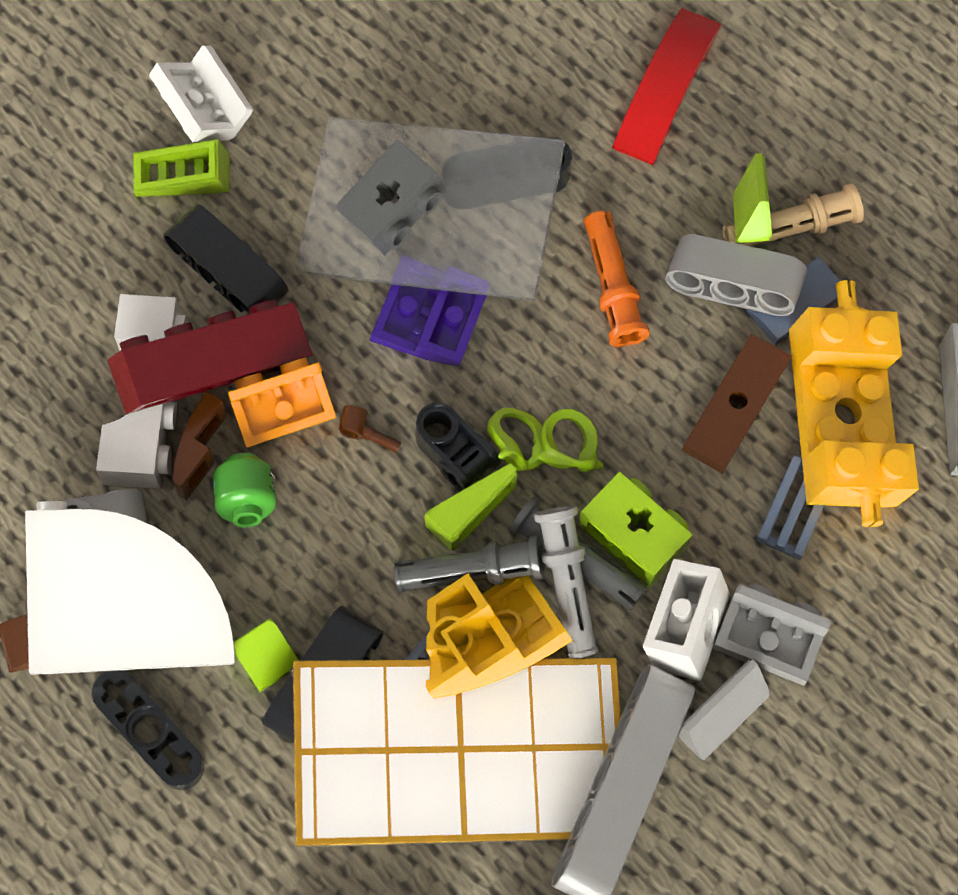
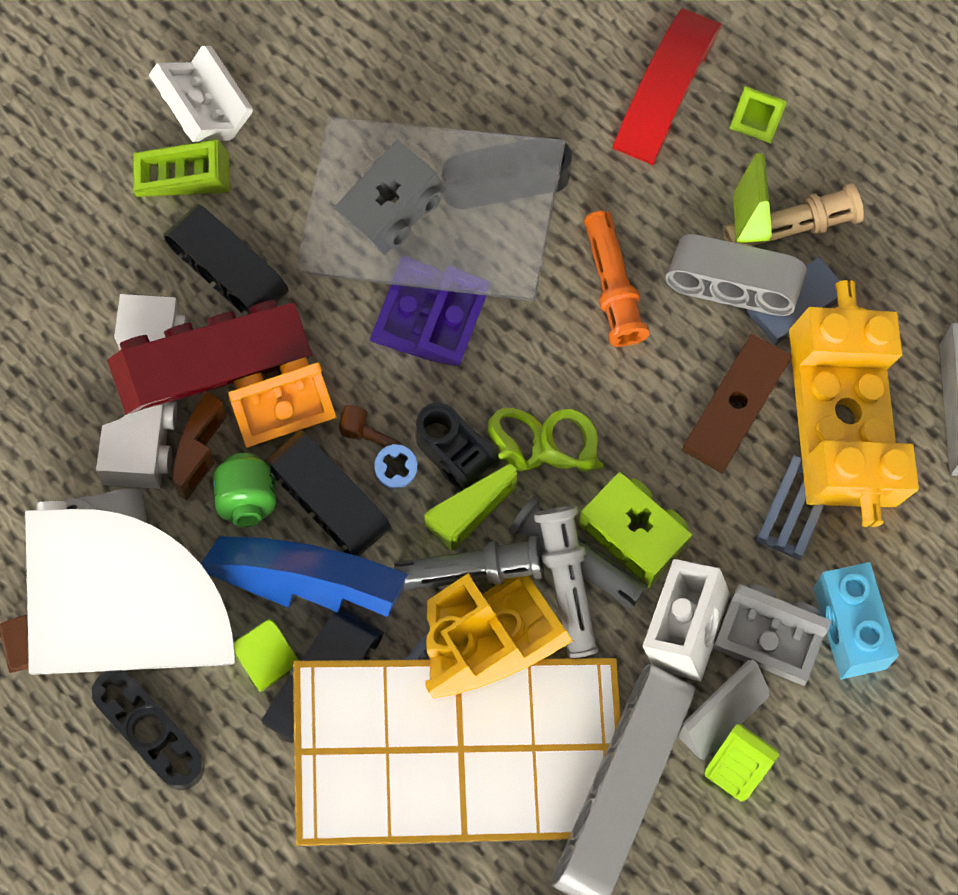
none -> blue slope [201,536,408,617]
none -> black beam [264,430,391,556]
none -> medium blue bush [374,444,418,489]
none -> slope [704,724,780,802]
none -> lime slope [729,86,787,143]
none -> medium azure brick [813,562,899,680]

